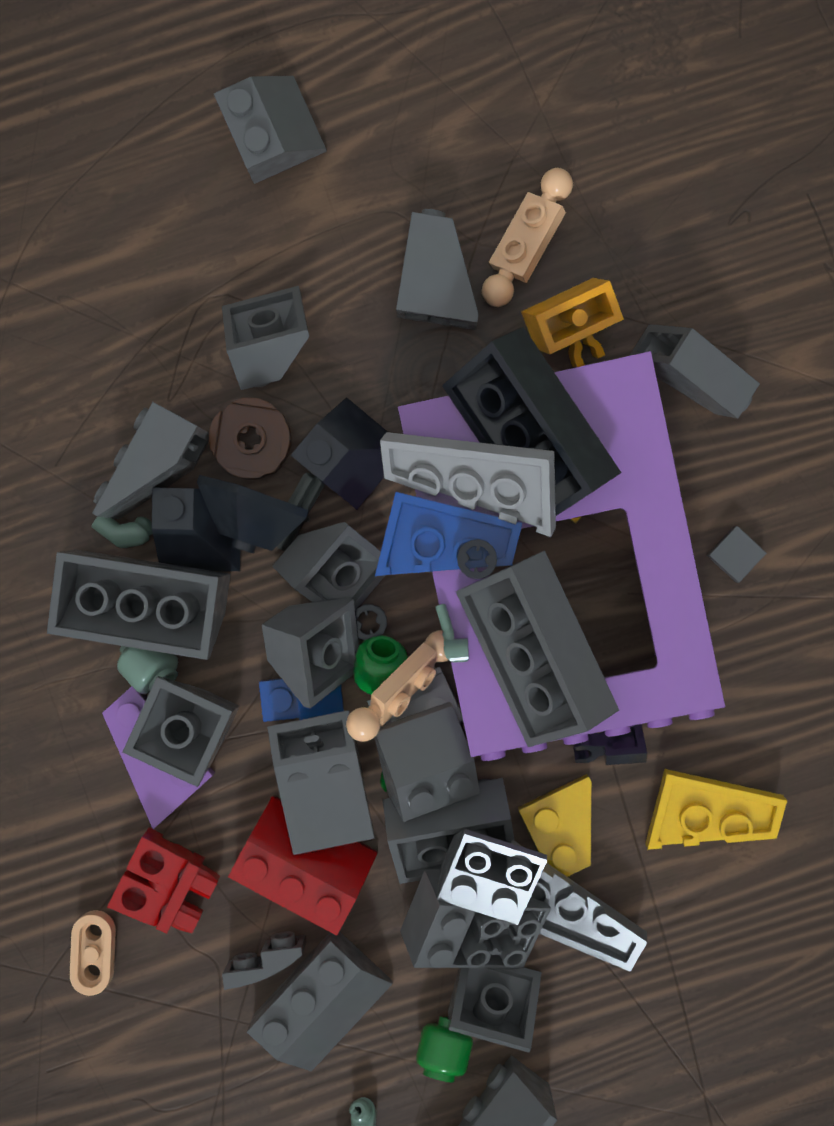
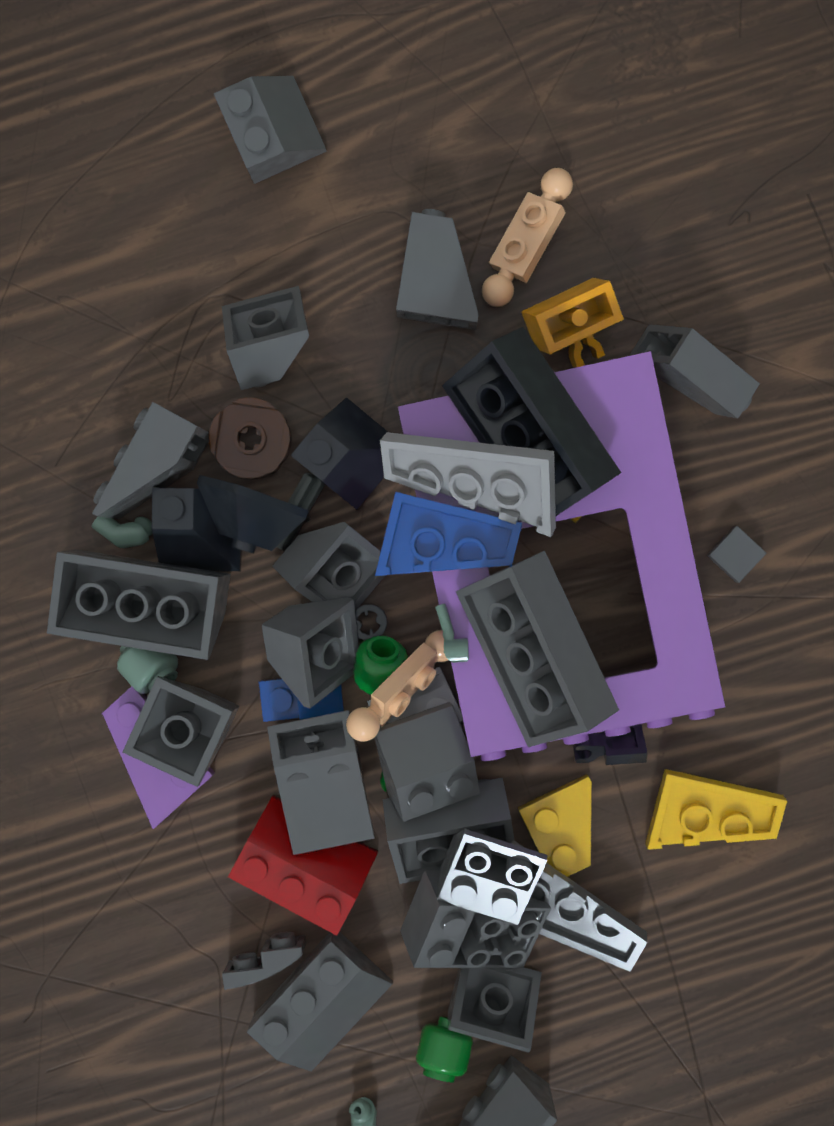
light nougat plate [70,910,116,996] -> none
red hips [107,827,220,934] -> none
black bush [457,539,497,579] -> none

